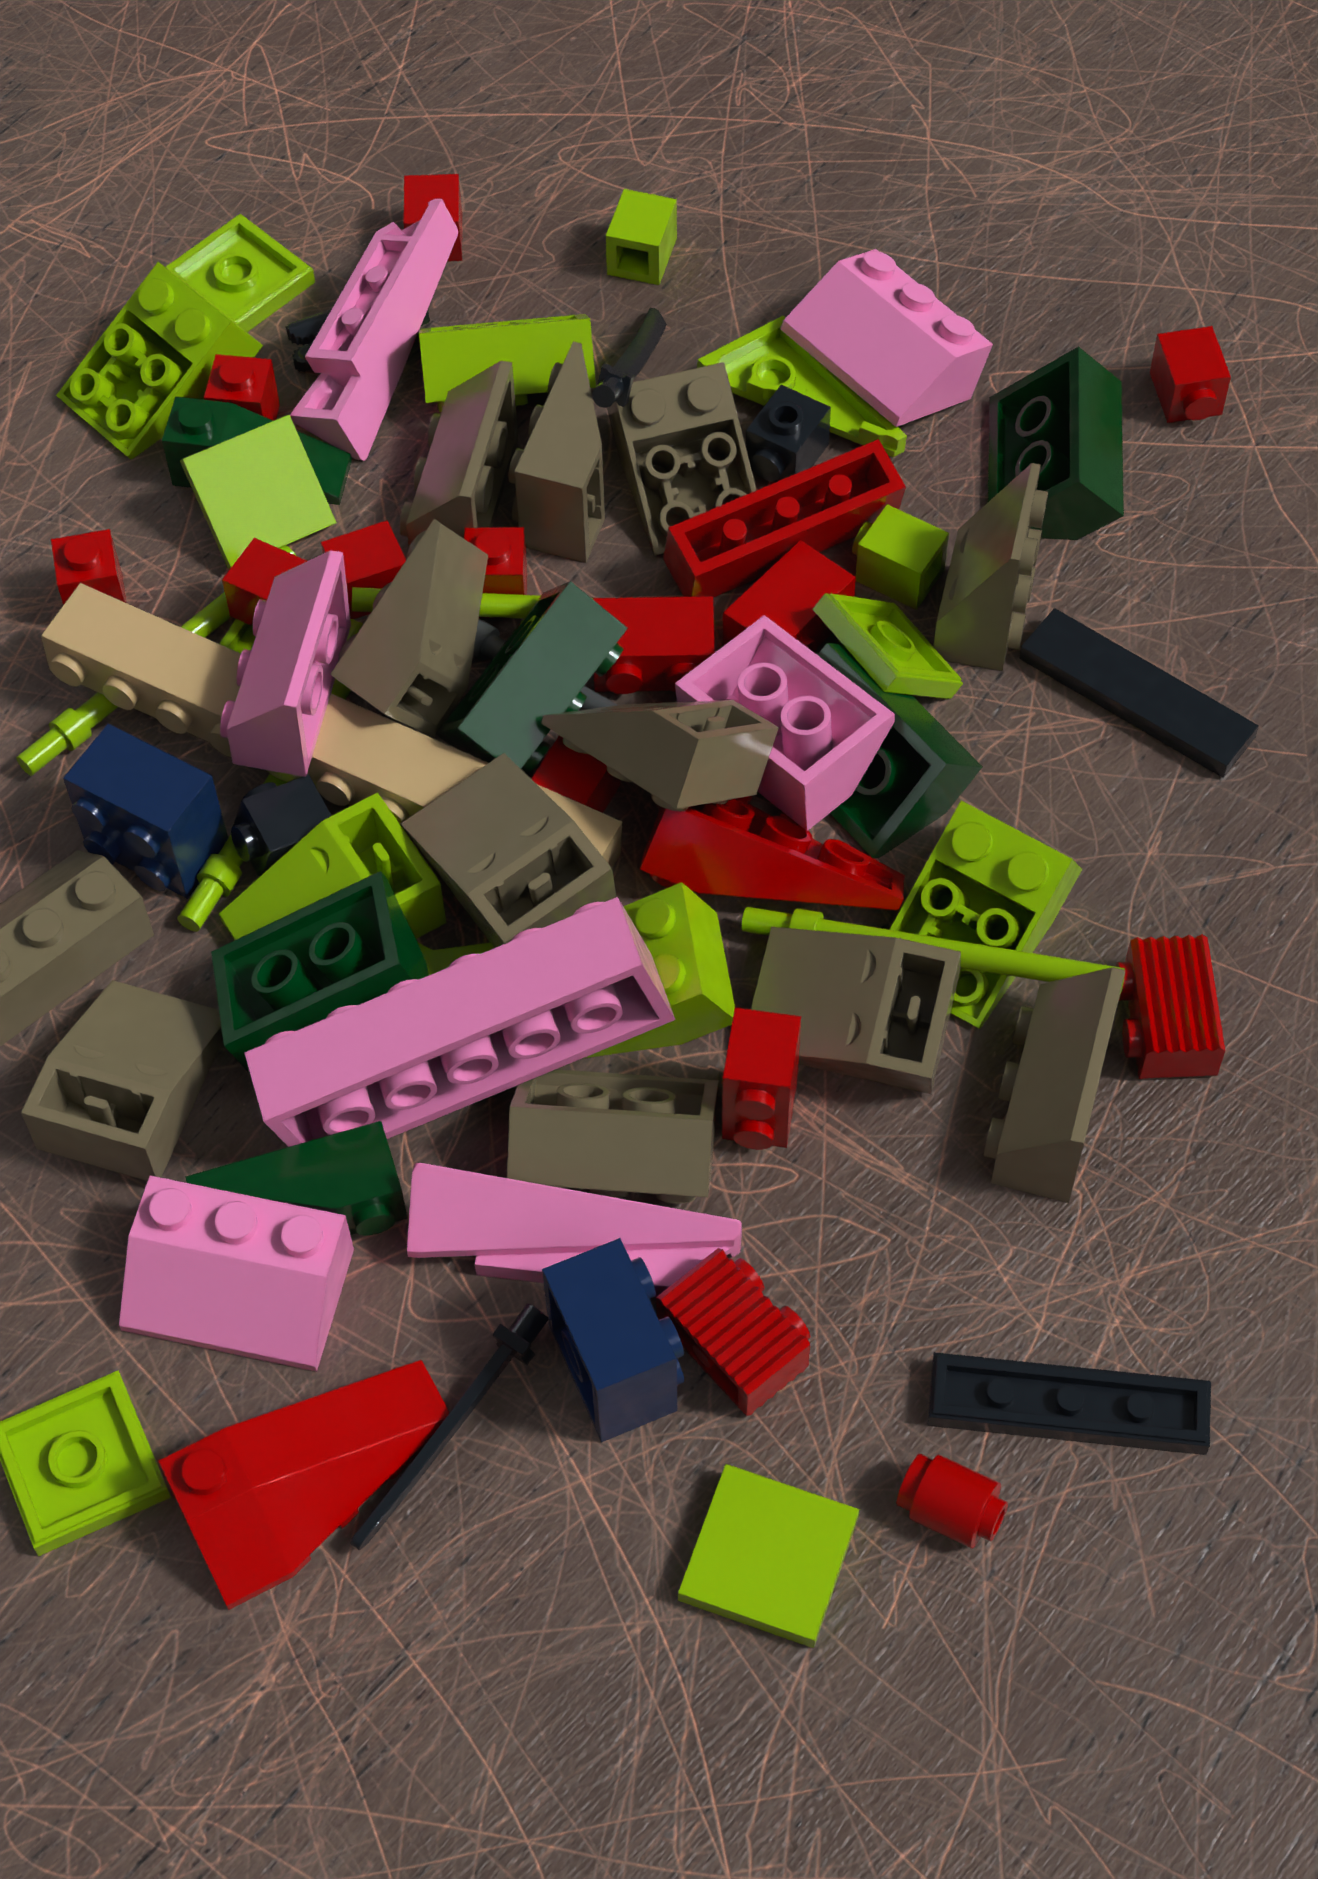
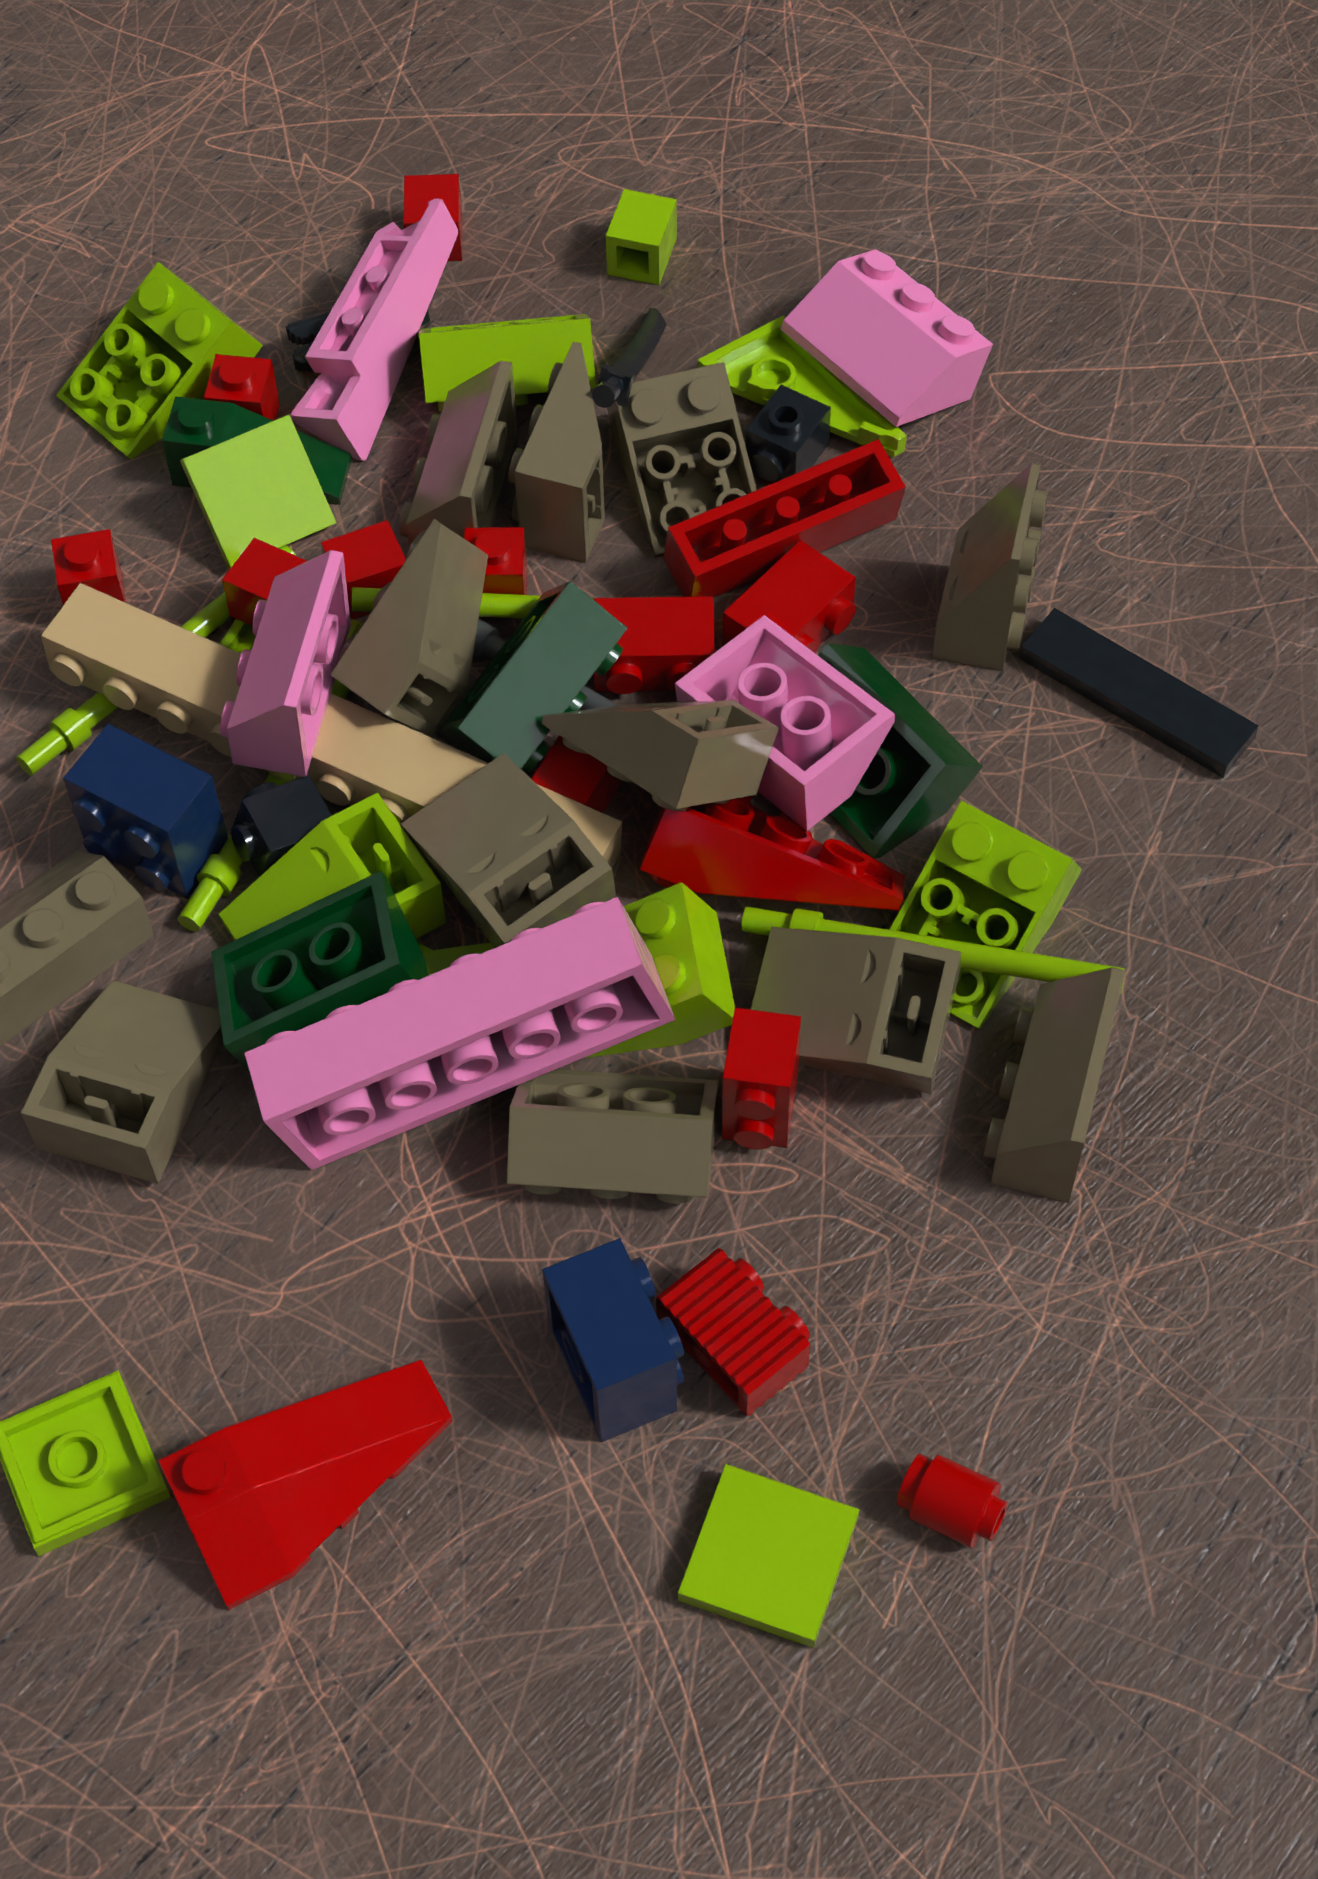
bright pink slope [119,1176,354,1372] -> none
lime tile [166,214,315,332] -> none
dark green slope [185,1121,408,1236] -> none
black sword [350,1303,549,1550] -> none
bright pink wedge [407,1163,742,1296] -> none
lime tile [813,593,963,699] -> none
lime brick [852,504,949,610] -> none
black tile [927,1352,1211,1455] -> none
dark green slope [988,346,1124,540] -> none
red brick [1115,934,1225,1079] -> none
red brick [1150,326,1231,423] -> none

